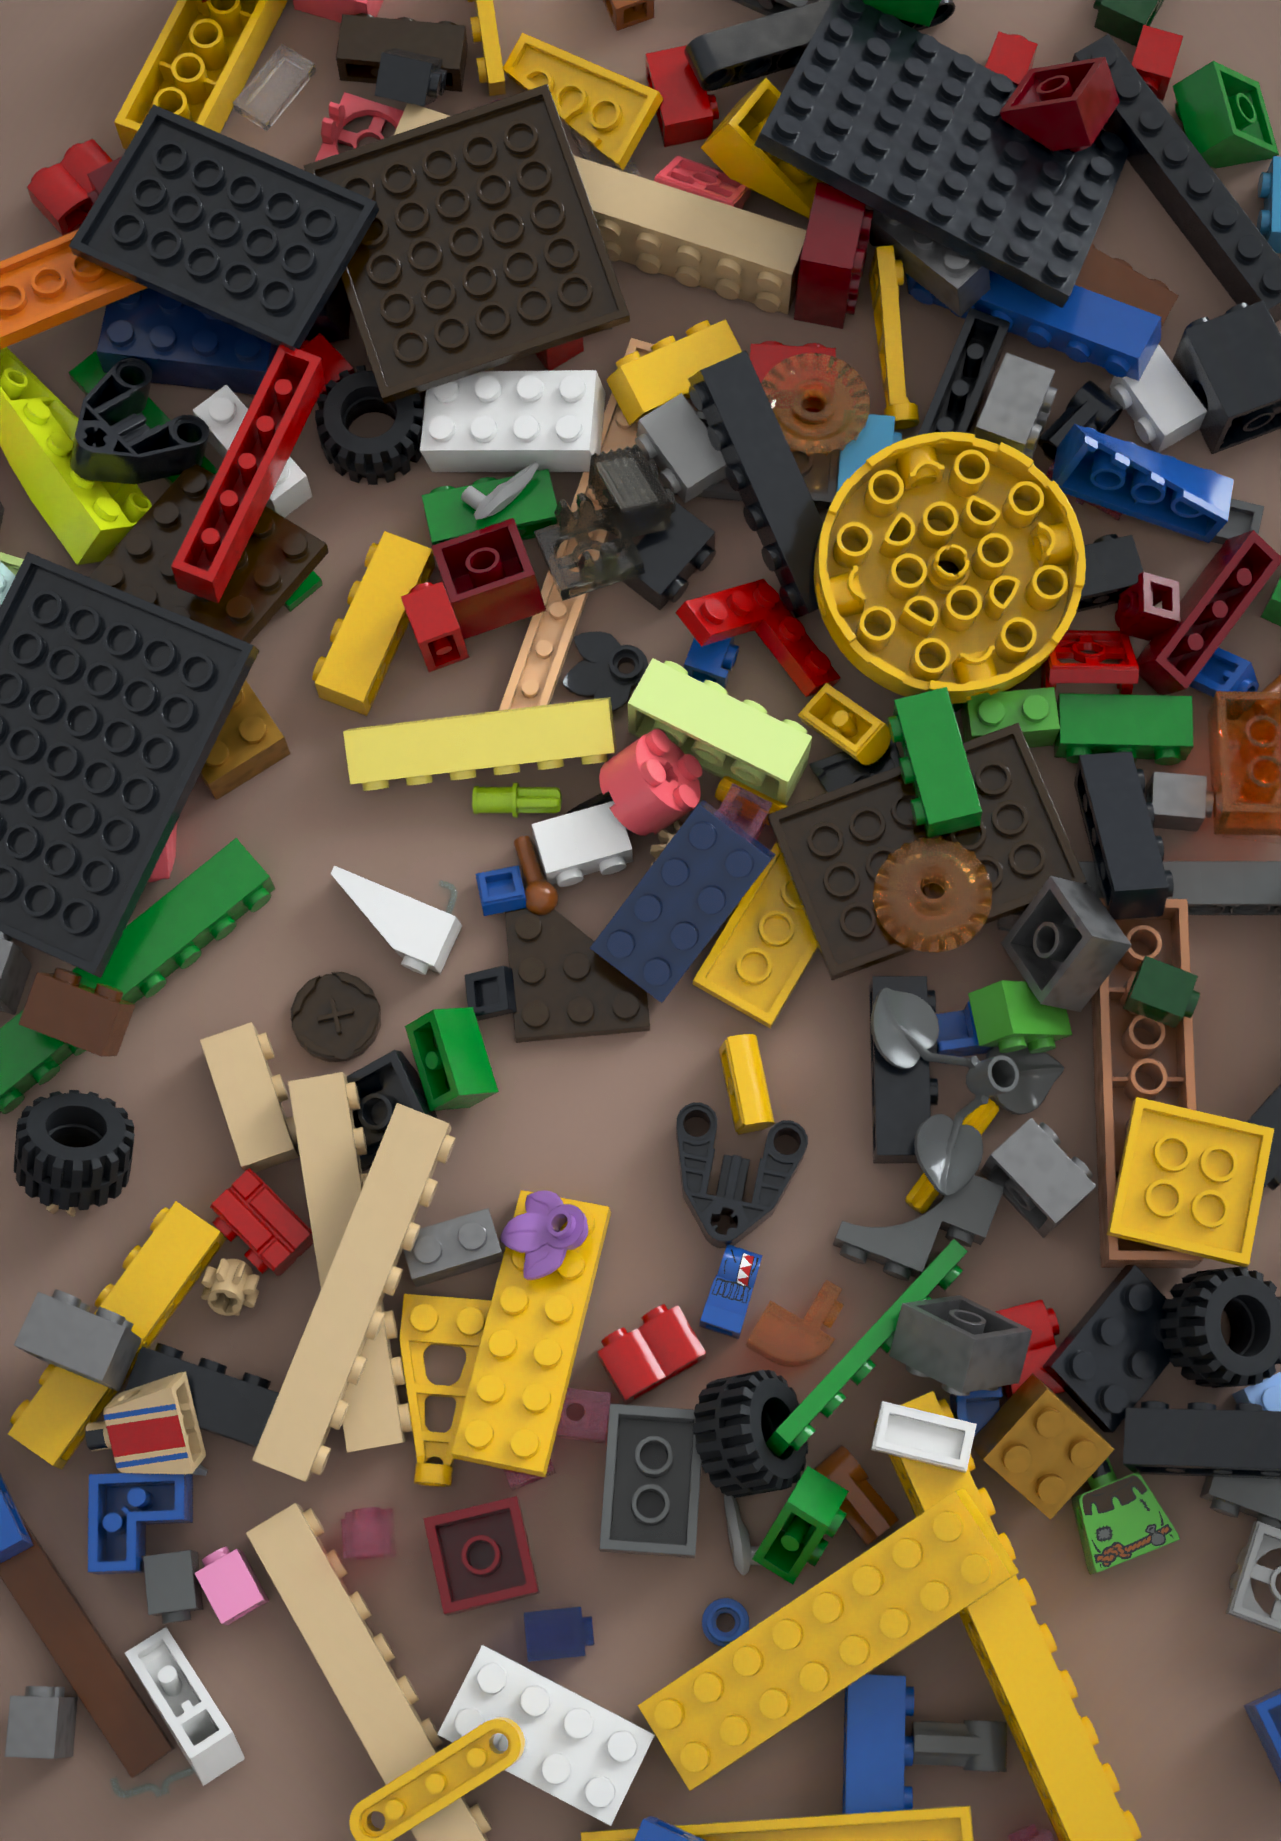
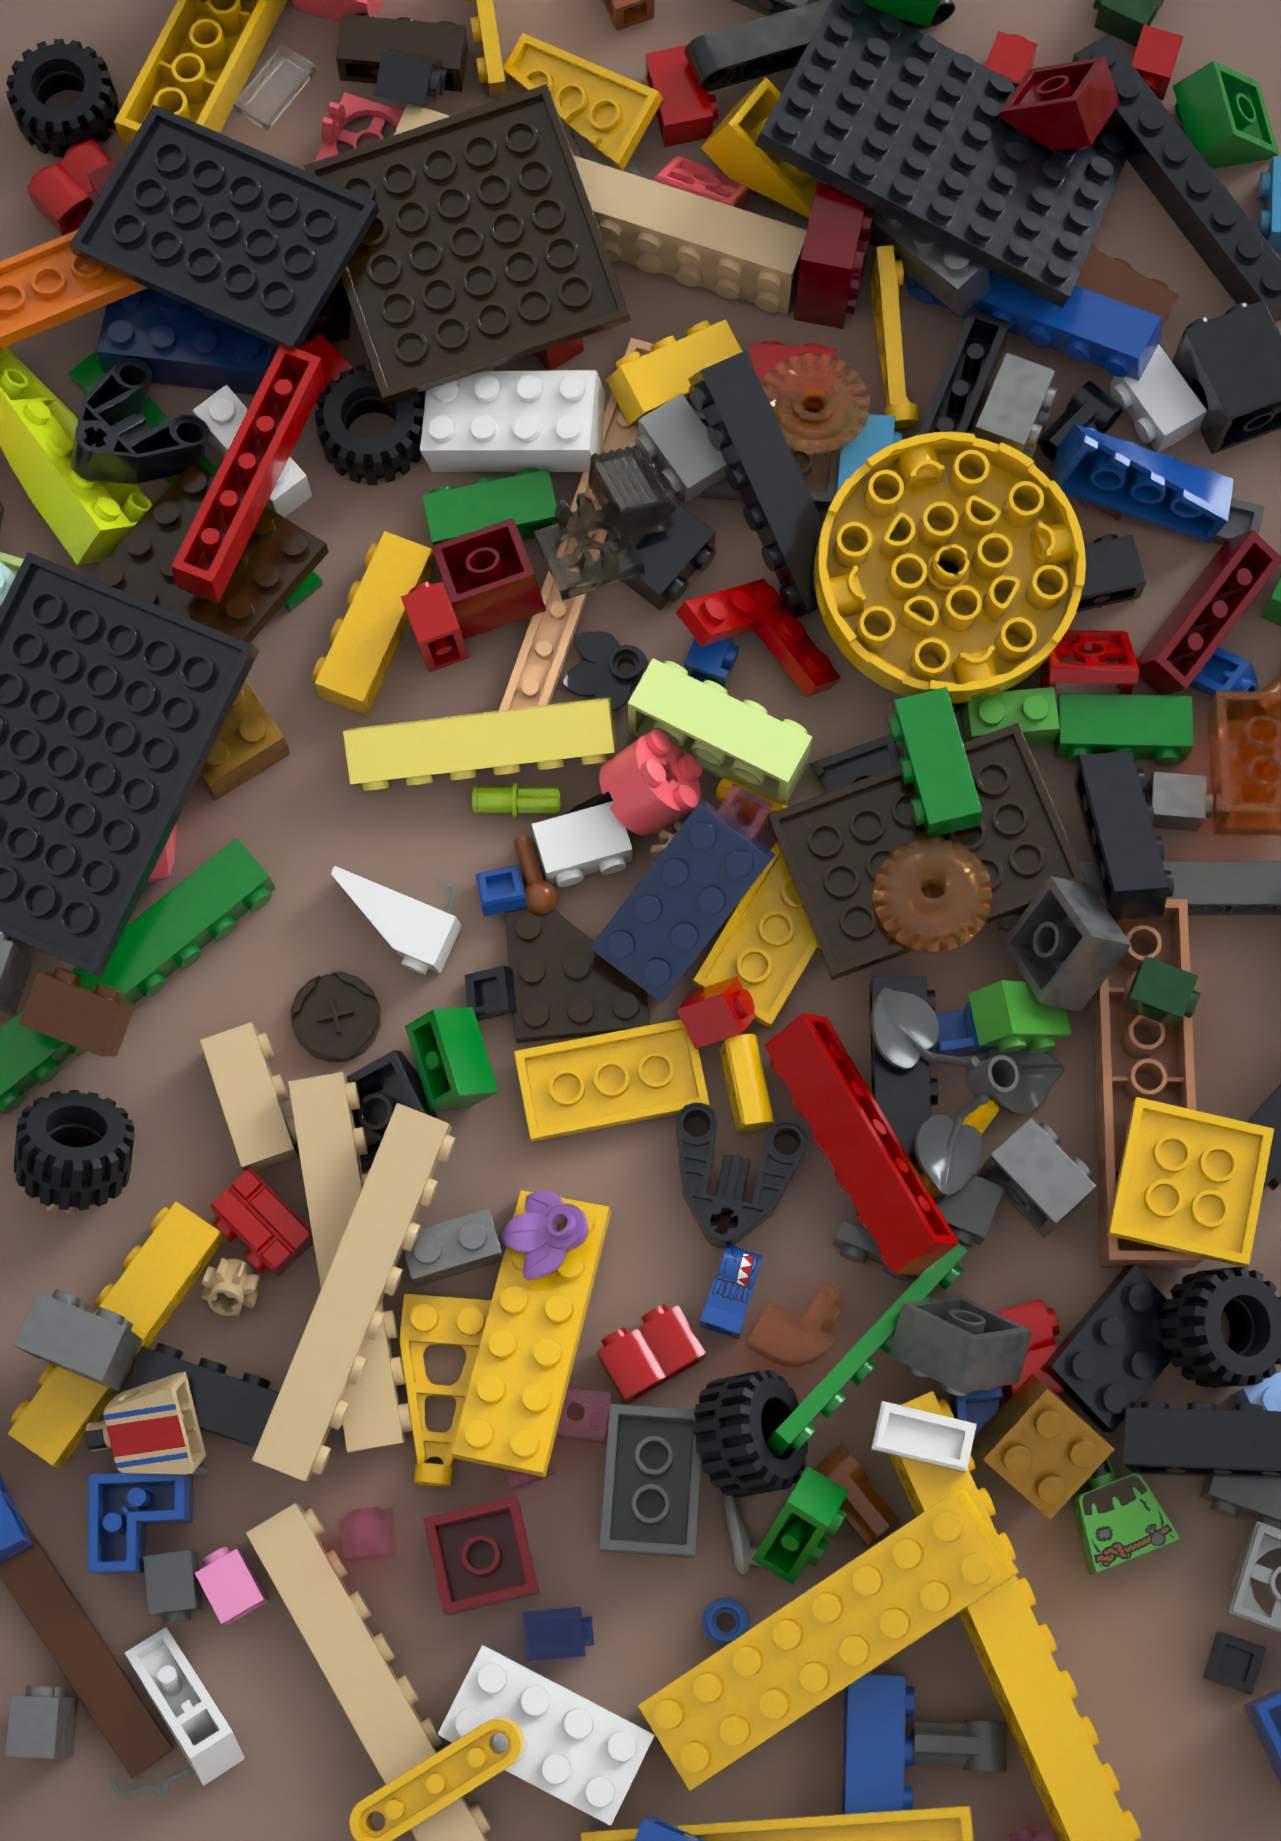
light grey bar [461,462,539,520] -> none
yellow brick [798,683,891,765] -> none
dark red brick [1115,572,1180,641] -> none
none -> black tyre [6,39,119,157]
none -> yellow plate [514,1019,710,1142]
none -> red brick [676,976,756,1049]
none -> red brick [764,1013,959,1275]
none -> black tile [1203,1631,1266,1695]

